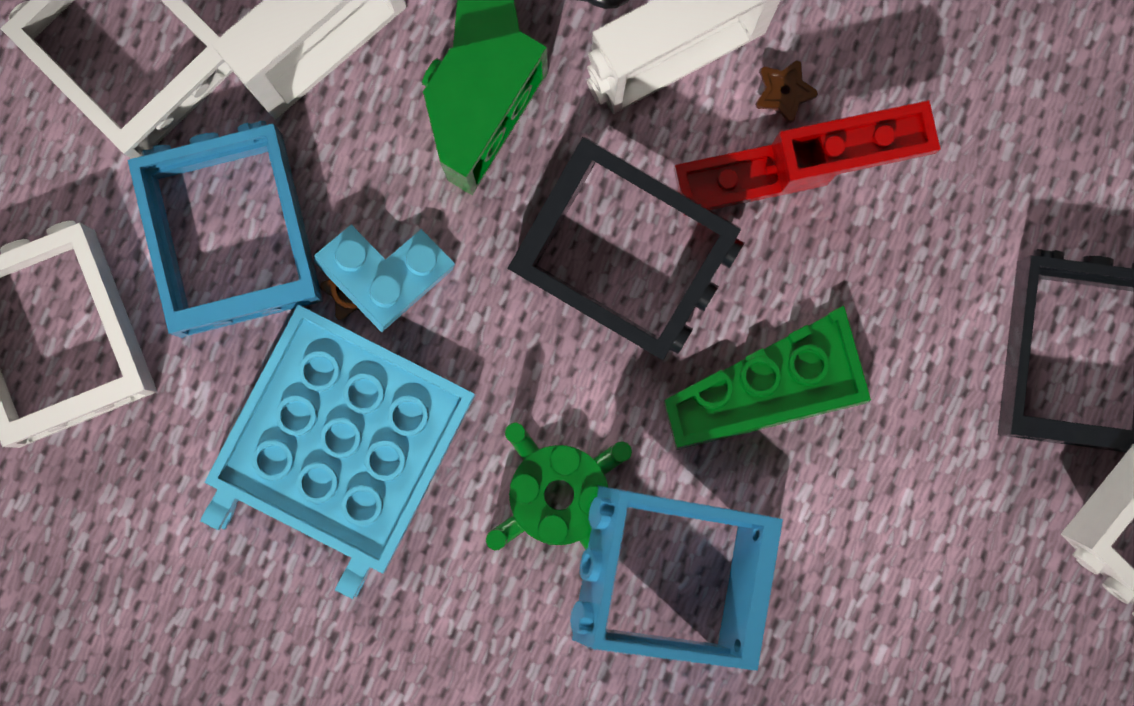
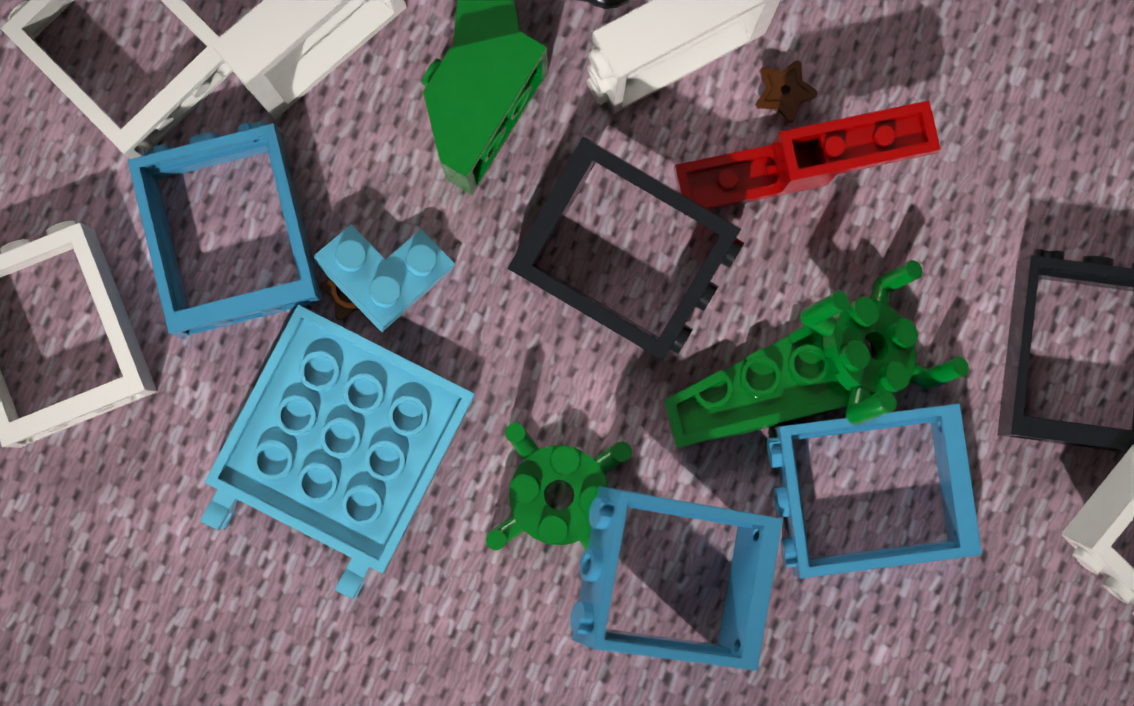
none -> dark azure window [767,403,982,579]
none -> green plate [800,260,969,425]

